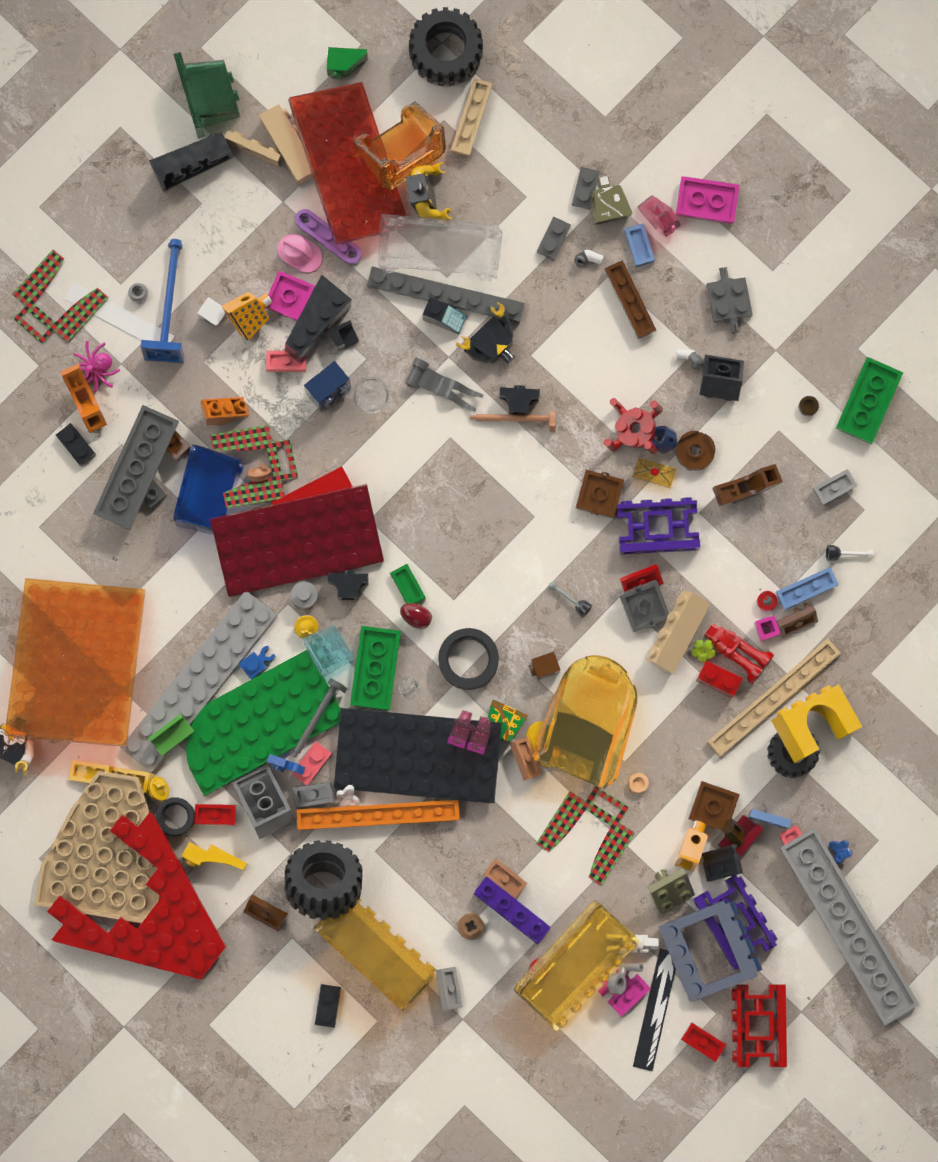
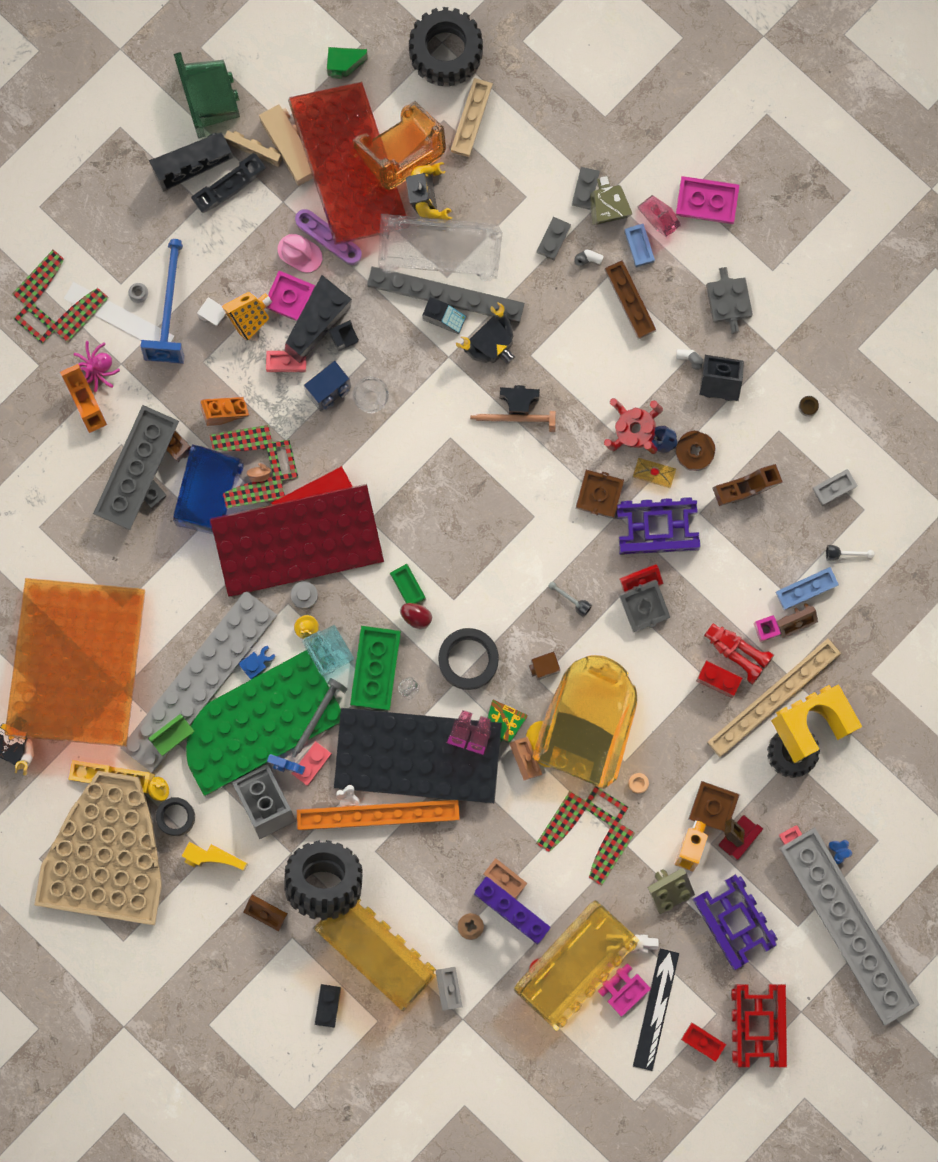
red wing [47,812,227,980] -> none
black plate [56,423,96,467] -> none
red plate [194,804,236,826] -> none
dark grey plate [292,781,336,808] -> none
black brick [328,570,369,600] -> none
dark grey flag [405,357,483,412] -> none
light grey plate [607,963,644,994] -> none
tan brick [646,590,710,674] -> none
hinge [658,899,763,1002] -> none
lime plant [691,639,716,663] -> none
black plate [701,844,743,882] -> none
medium blue tile [748,809,791,829] -> none
red tile [757,591,777,611] -> none
green plate [835,357,904,445] -> none
none -> black slope [191,152,266,213]

